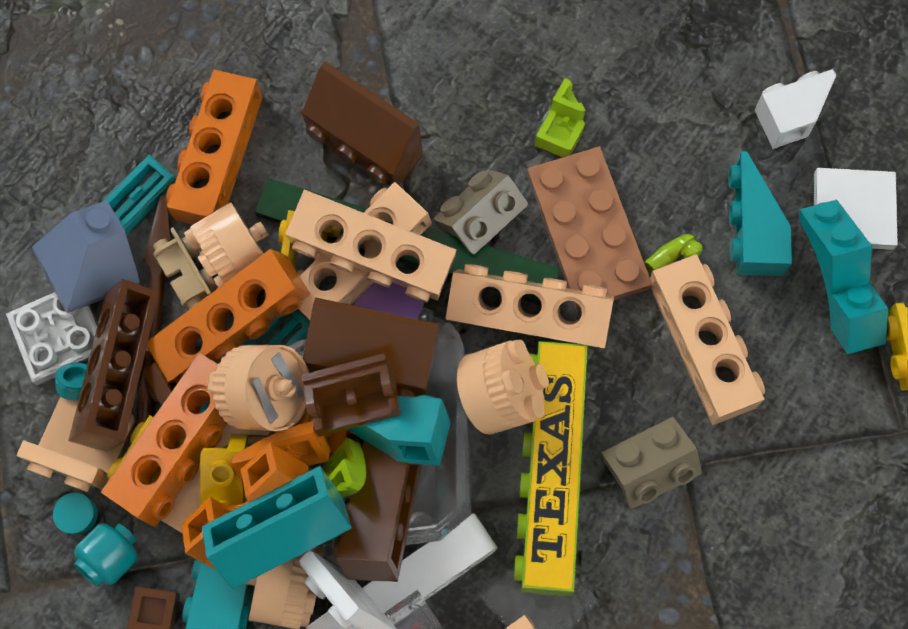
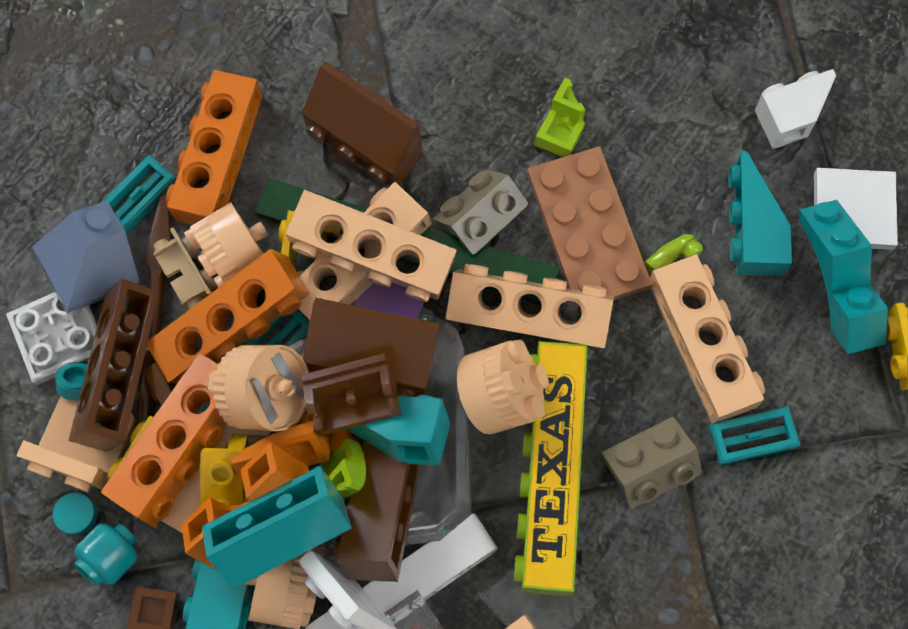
none -> teal tile [708,406,800,466]

